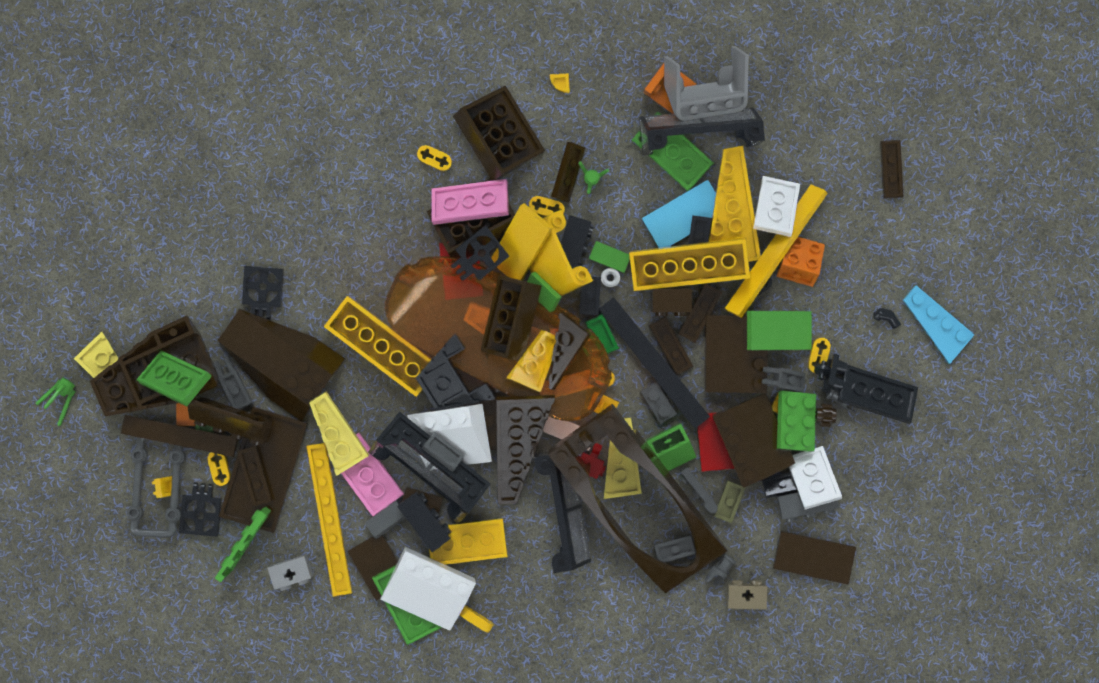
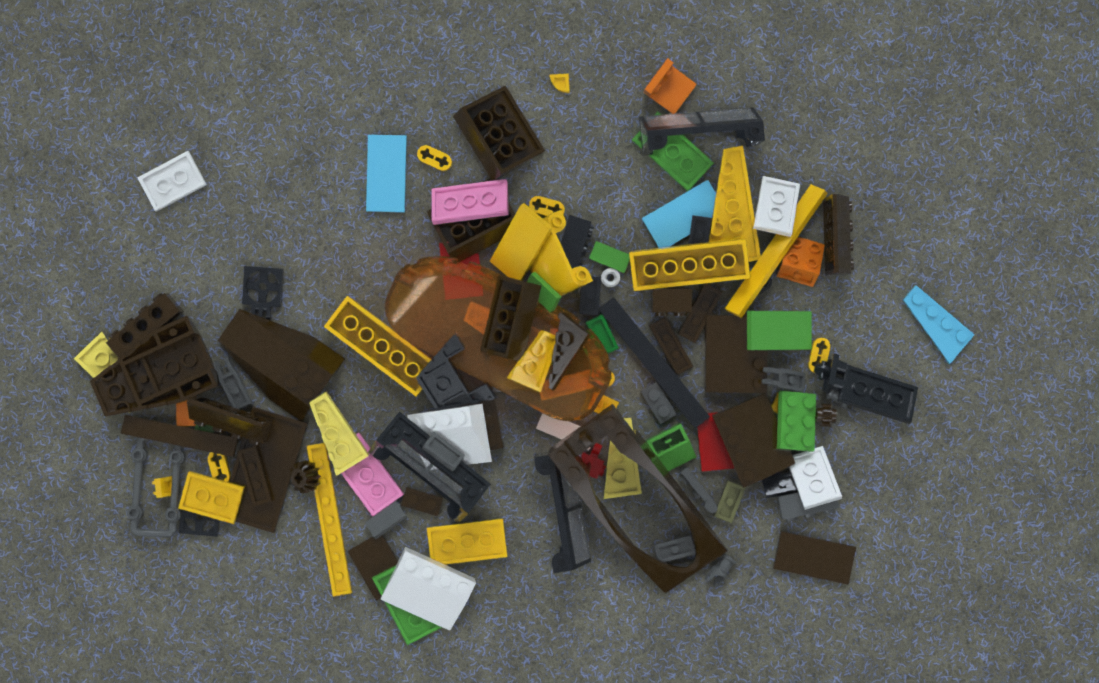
bright green plant [36,377,76,426] -> none
bright green tile [137,350,211,407] -> none
bright green wing [215,507,271,582] -> none
light grey brick [267,554,314,591] -> none
black brick [397,491,452,553] -> none
black piece [450,225,509,281] -> none
yellow beam [459,605,494,633] -> none
dark brown wing [496,395,555,504] -> none
dark brown plate [551,142,585,203] -> none
bright green plant [578,161,609,194] -> none
light grey windscreen [664,46,749,121] -> none
dark tan brick [726,580,767,610] -> none
black arm [873,308,901,329] -> none
dark brown tile [880,140,904,199] -> none
none -> dark brown brick [106,293,183,358]
none -> white tile [137,151,207,212]
none -> yellow tile [178,471,245,524]
none -> dark brown gear [289,460,321,493]
none -> medium azure tile [366,135,407,213]
none -> dark brown slope [823,194,854,275]

